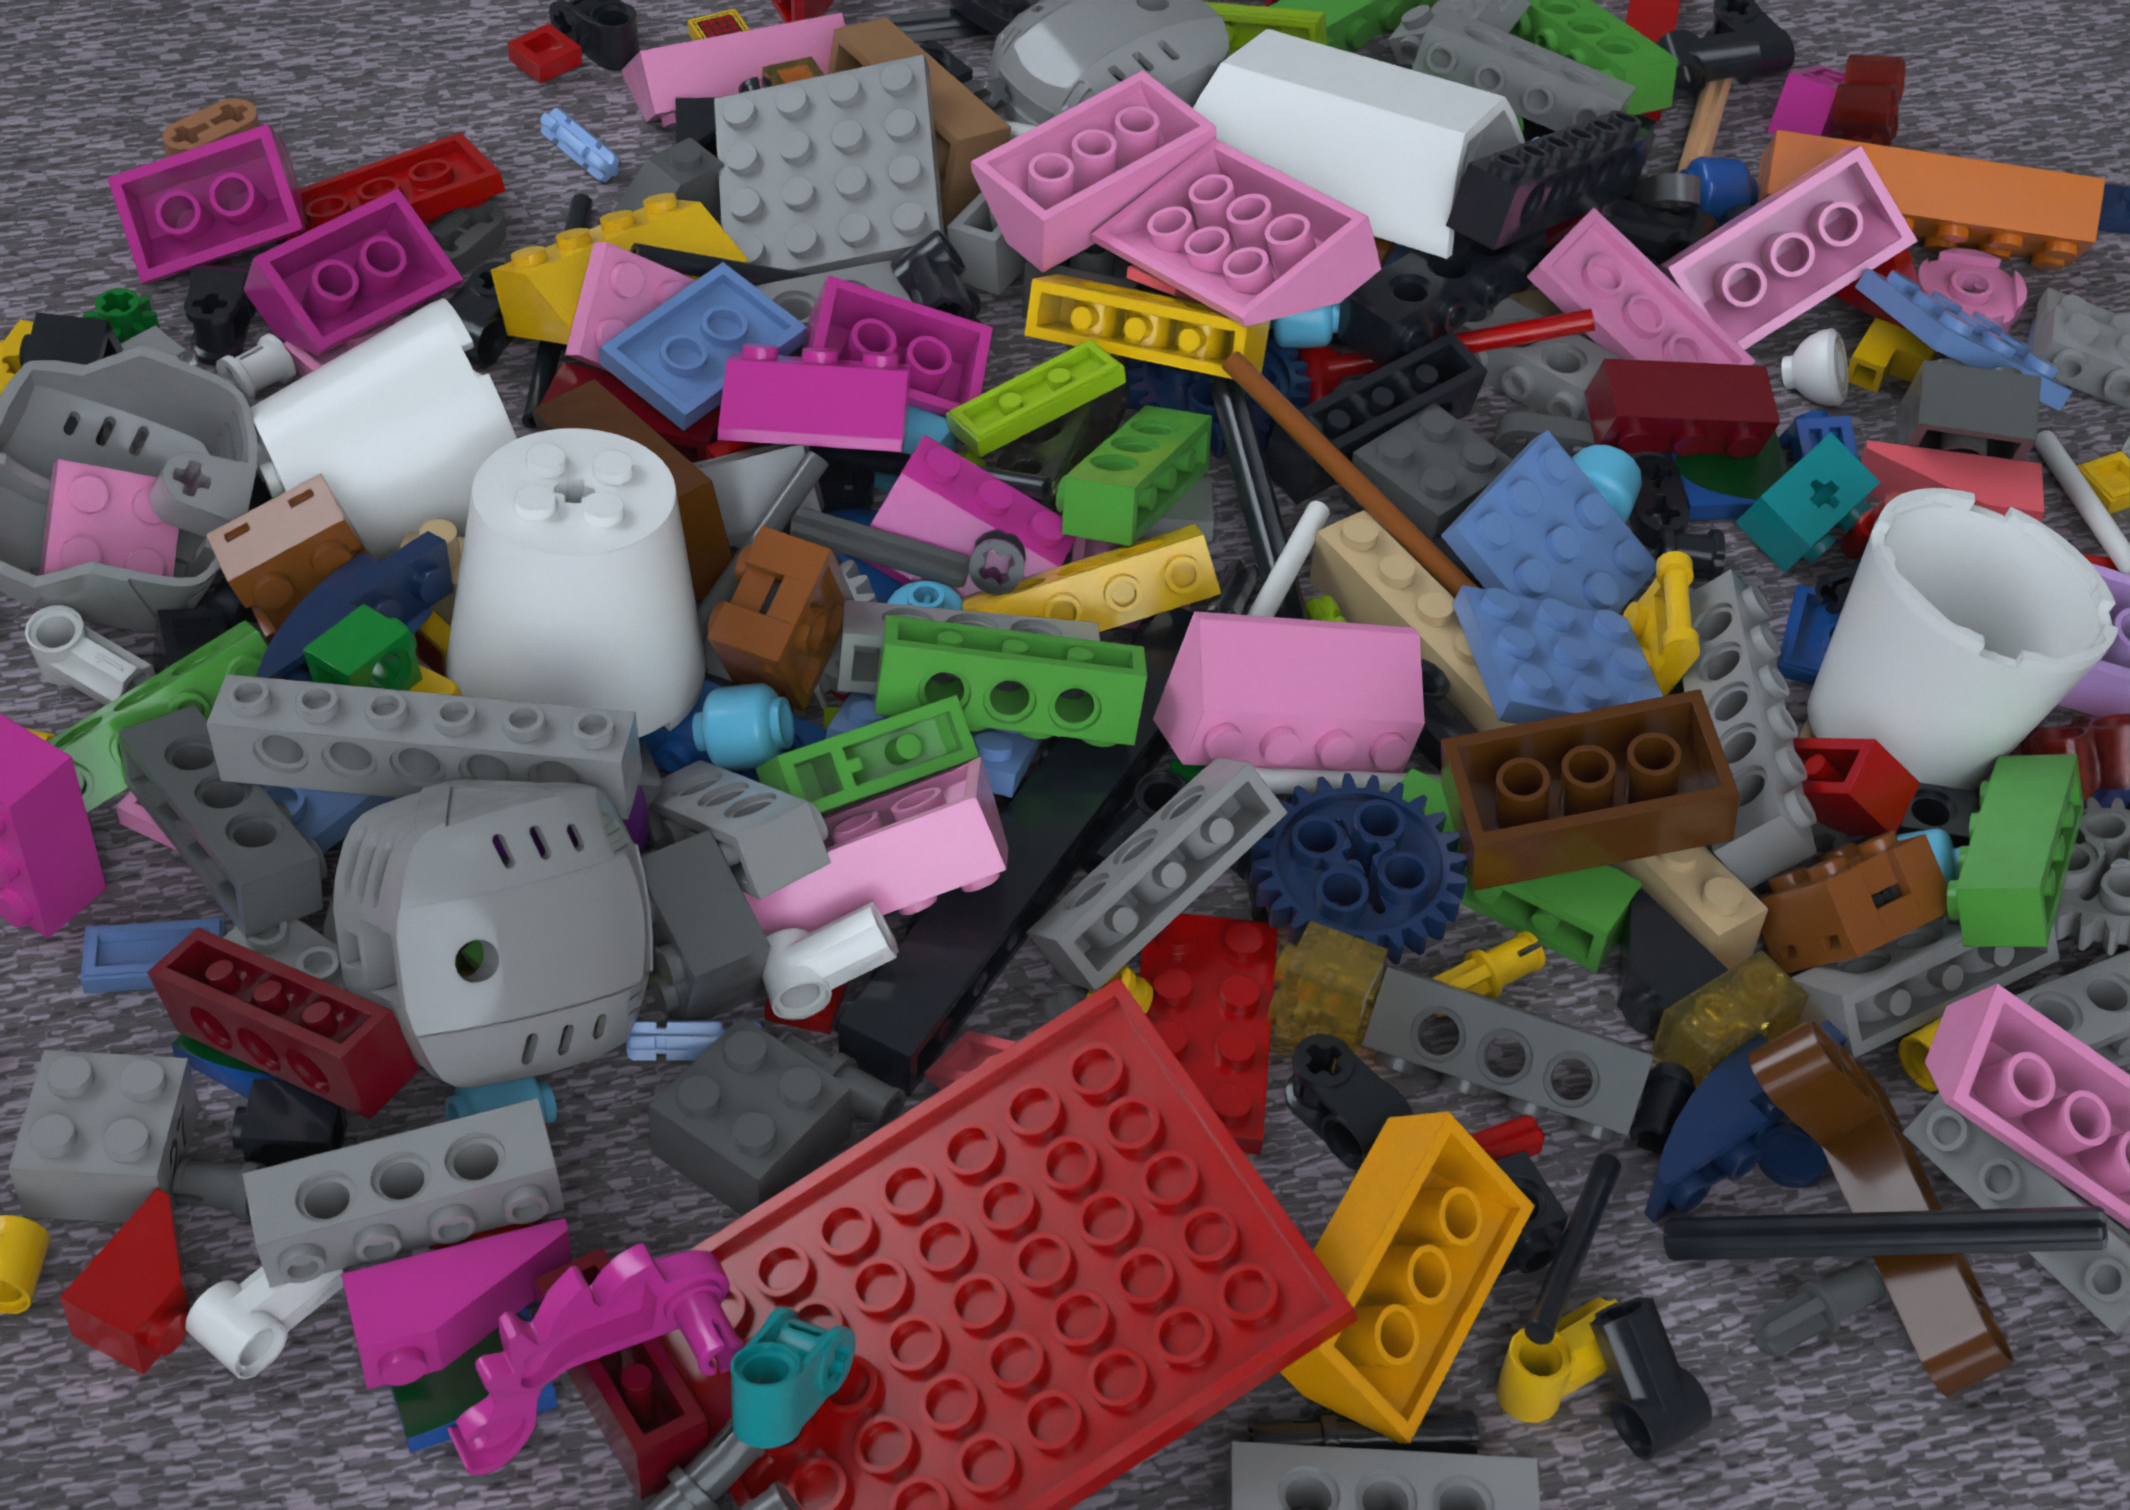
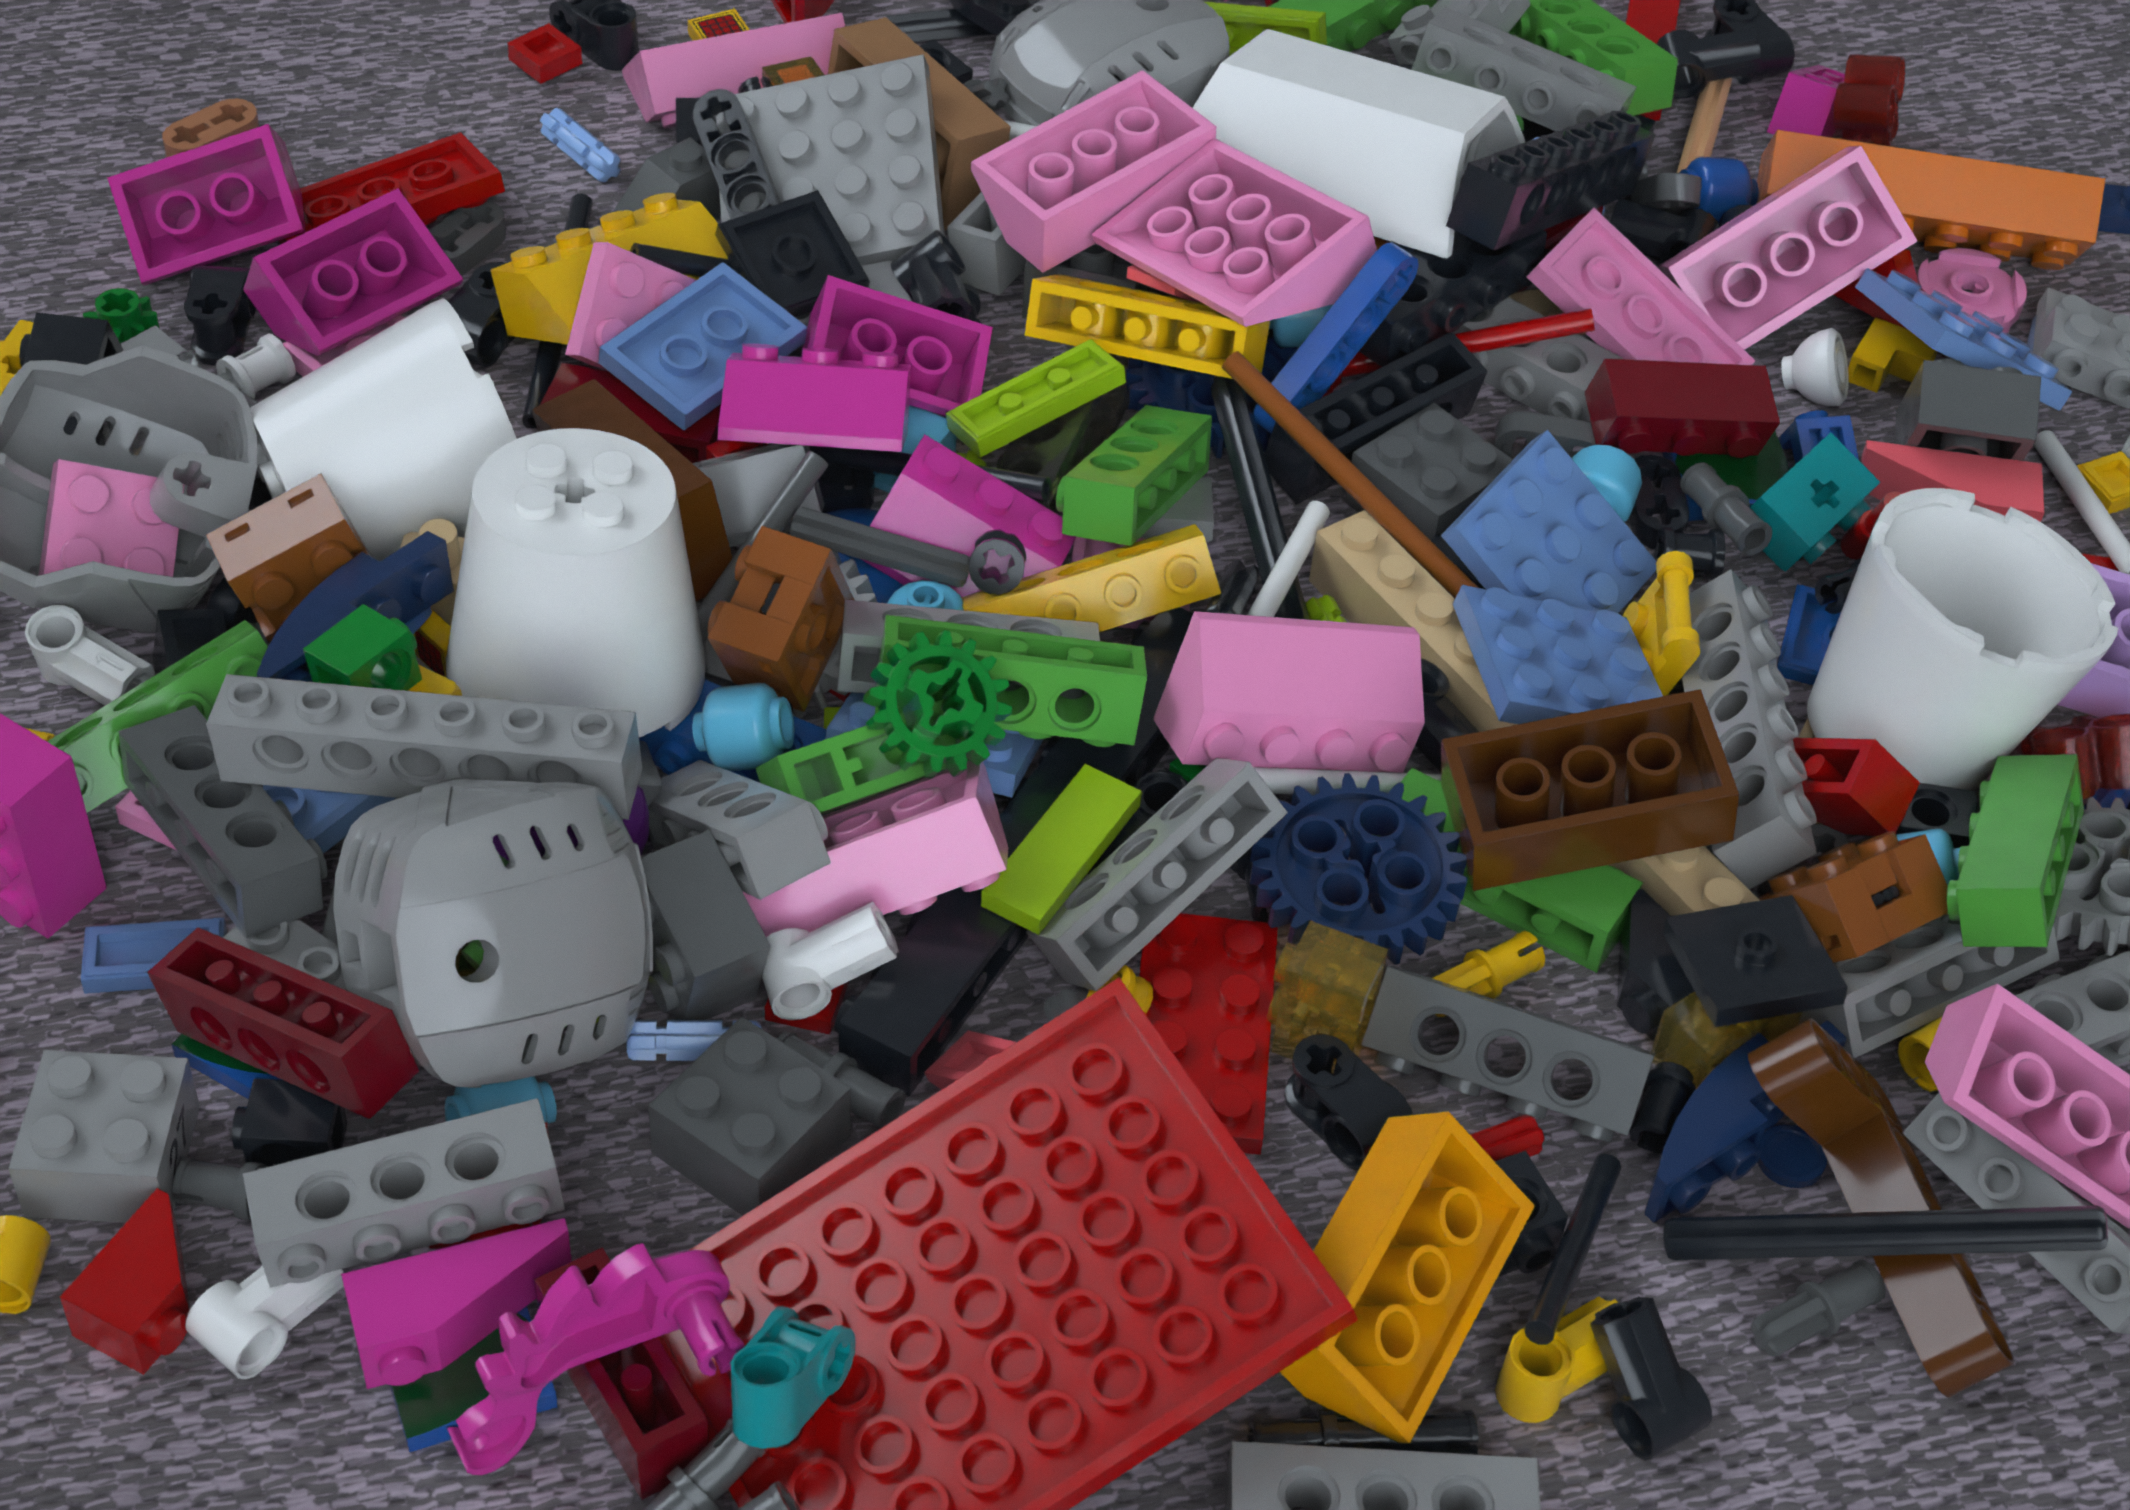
none -> black beam [693,89,781,219]
none -> black plate [715,190,870,317]
none -> green gear [863,630,1012,779]
none -> lime tile [981,764,1142,935]
none -> blue beam [1253,242,1419,434]
none -> black plate [1663,895,1848,1028]
none -> dark grey pin [1680,462,1772,555]

